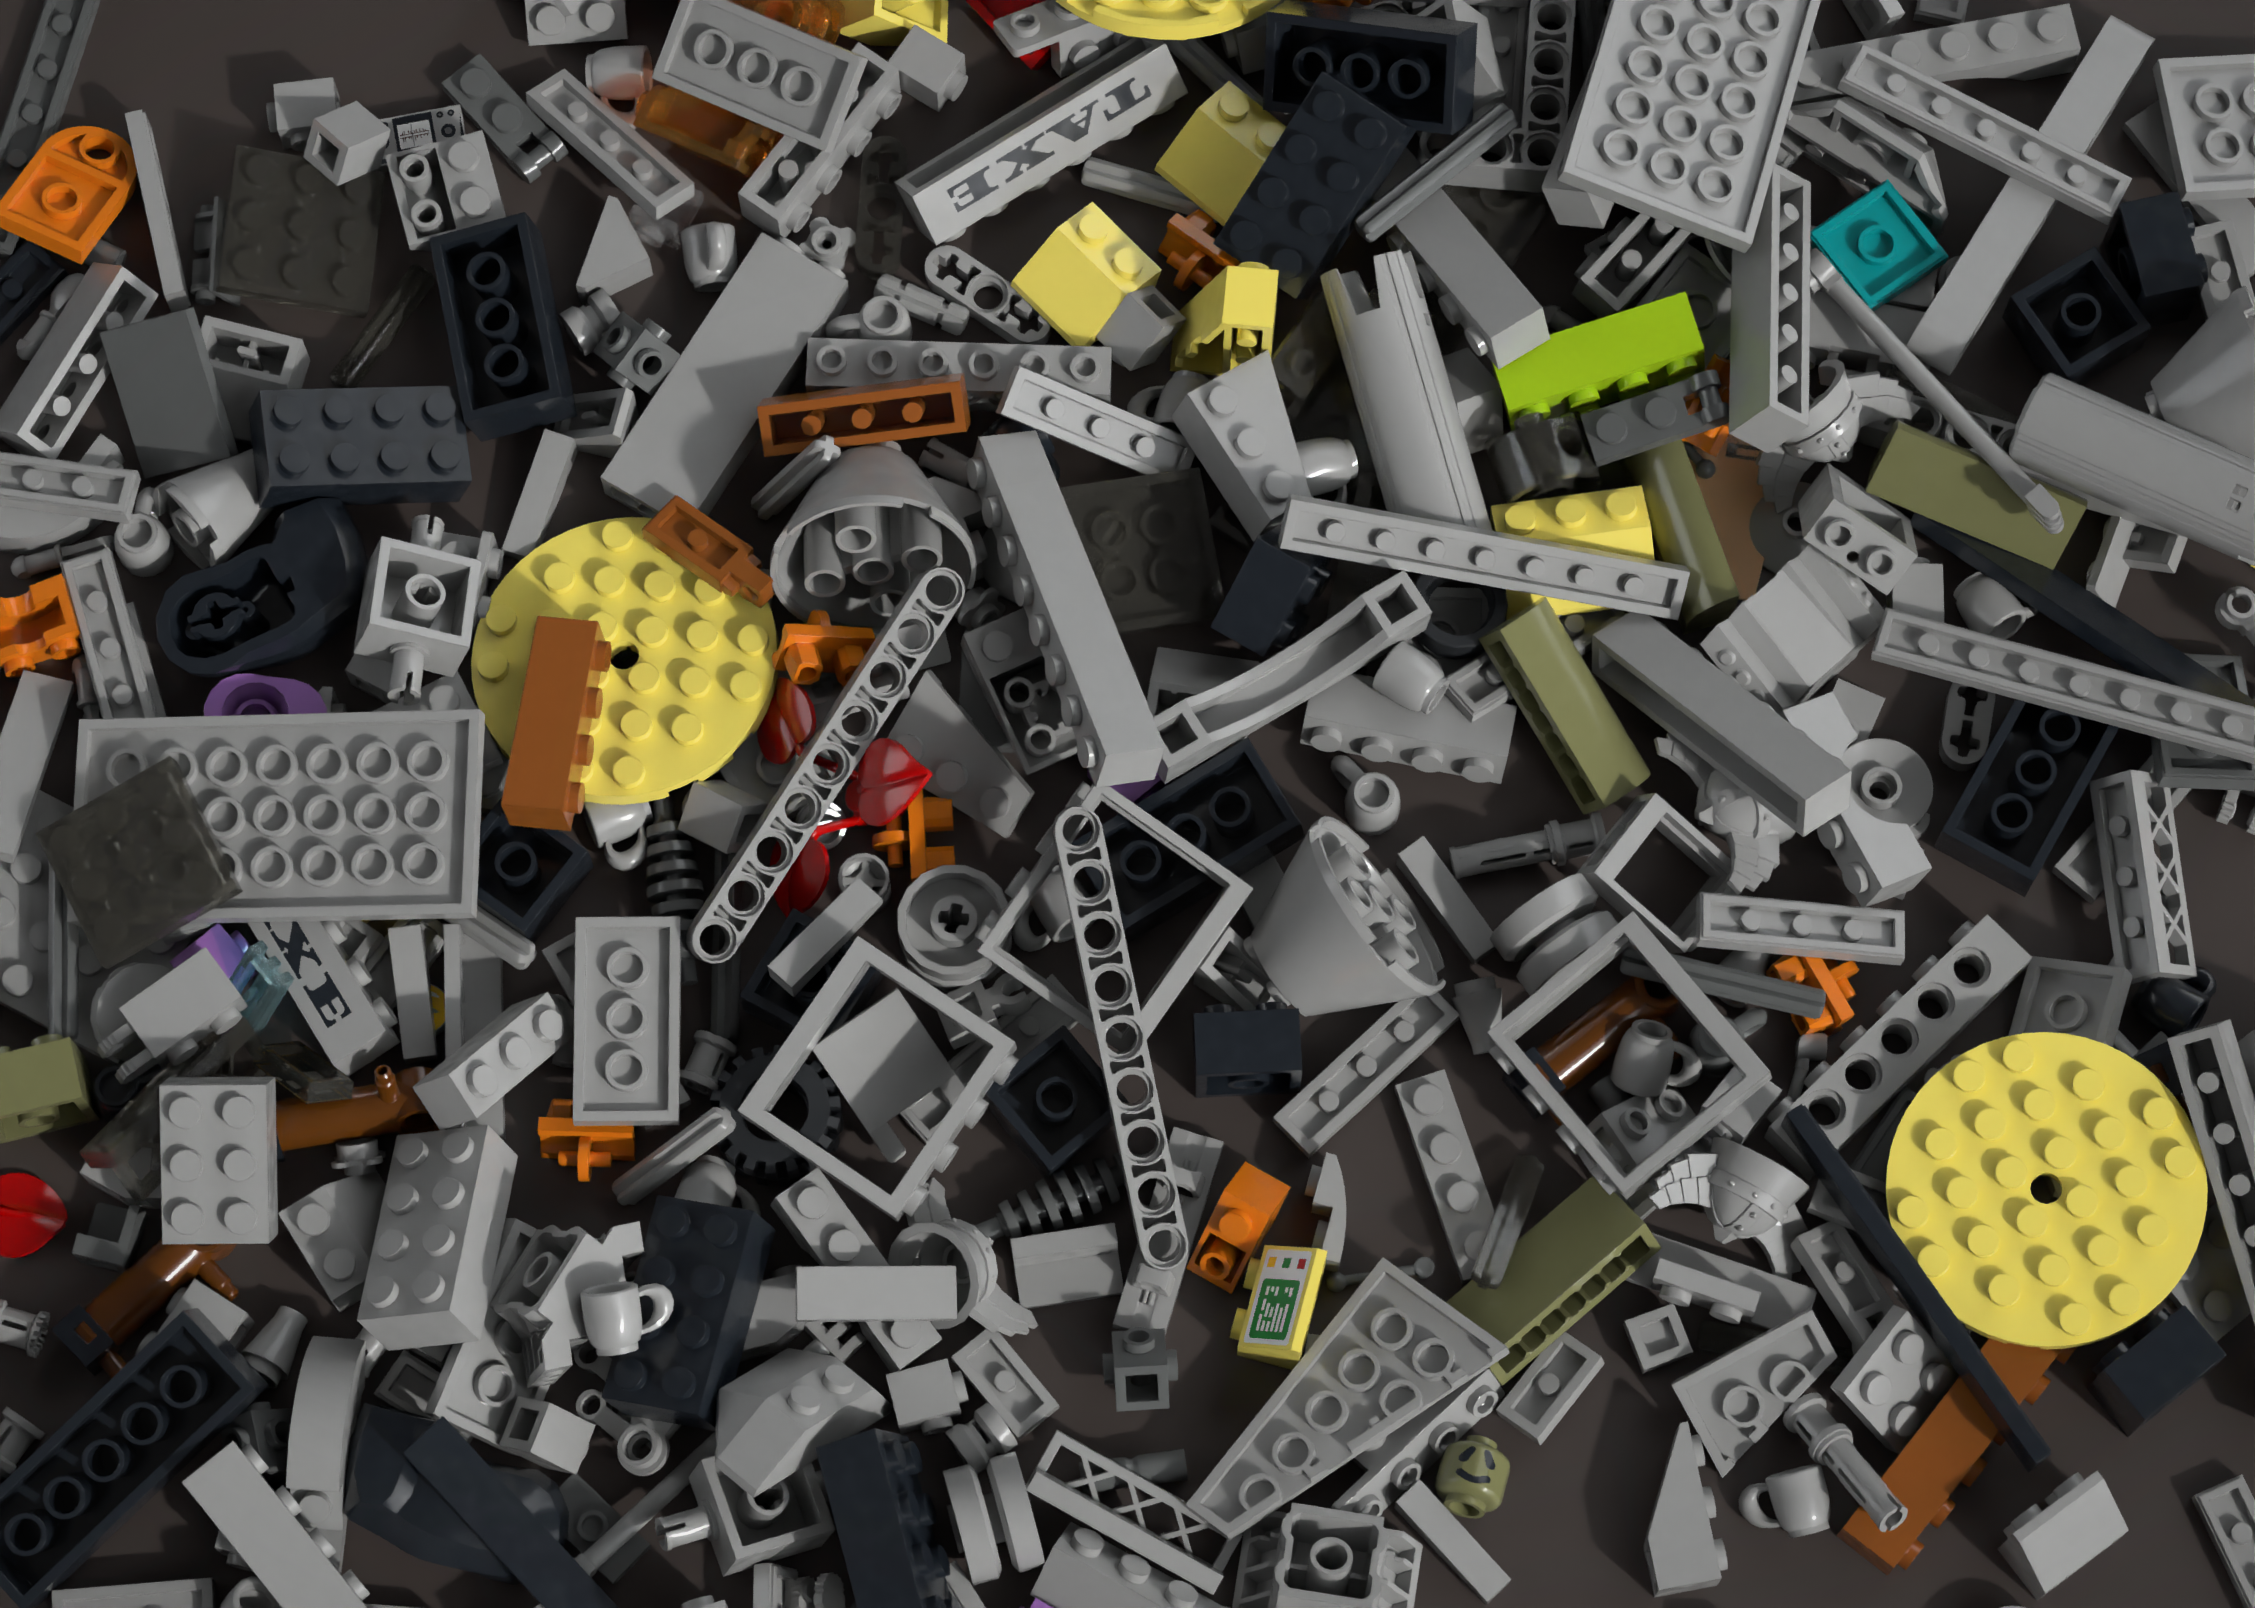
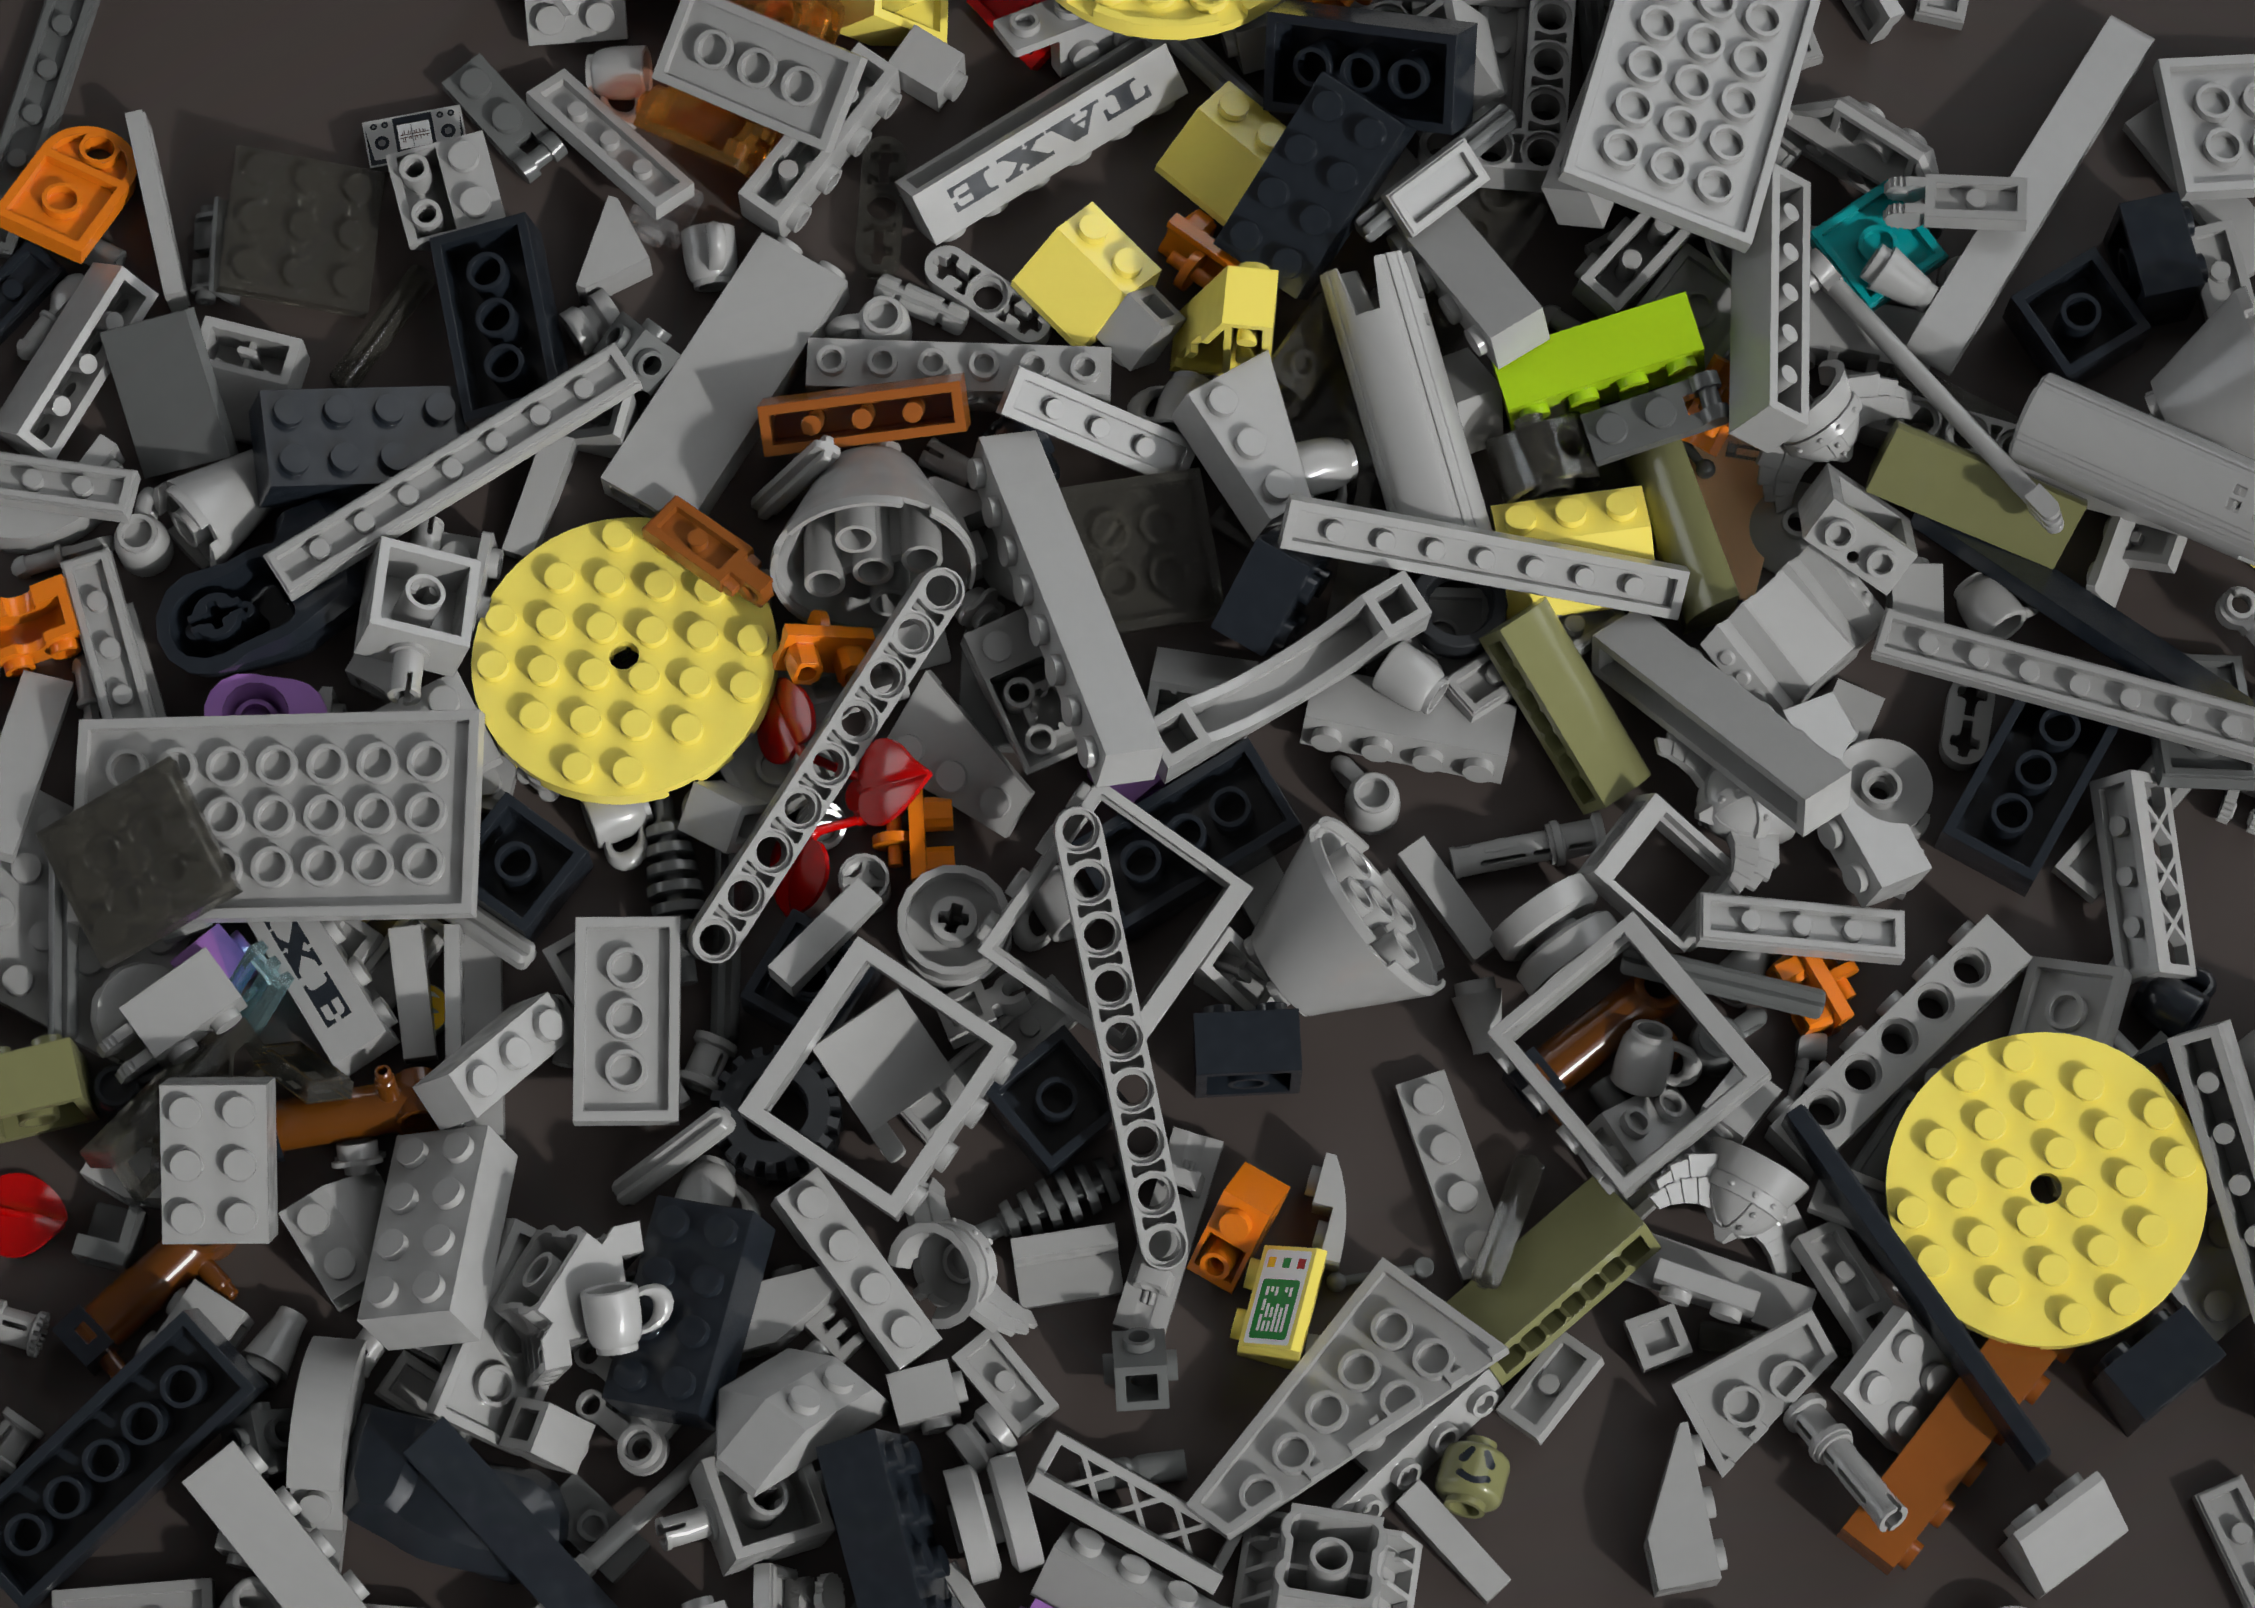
light grey brick [266,77,340,152] -> none
light grey brick [303,101,391,186] -> none
dark orange brick [501,616,612,831] -> none
orange hips [537,1099,636,1182] -> none
light grey tile [795,1266,957,1322] -> none
light grey plate [799,217,856,270] -> none
light grey axle [1081,157,1217,223] -> none
light grey plate [1273,992,1460,1159] -> none
light grey piece [1738,1464,1831,1538] -> none
light grey arch [1791,3,2081,106] -> none
light grey tile [1837,43,2132,225] -> none
none -> light grey tile [263,342,643,601]
none -> light grey tile [1380,137,1490,238]
none -> light grey cone [1859,243,1939,312]
none -> light grey hinge [1883,174,2028,232]

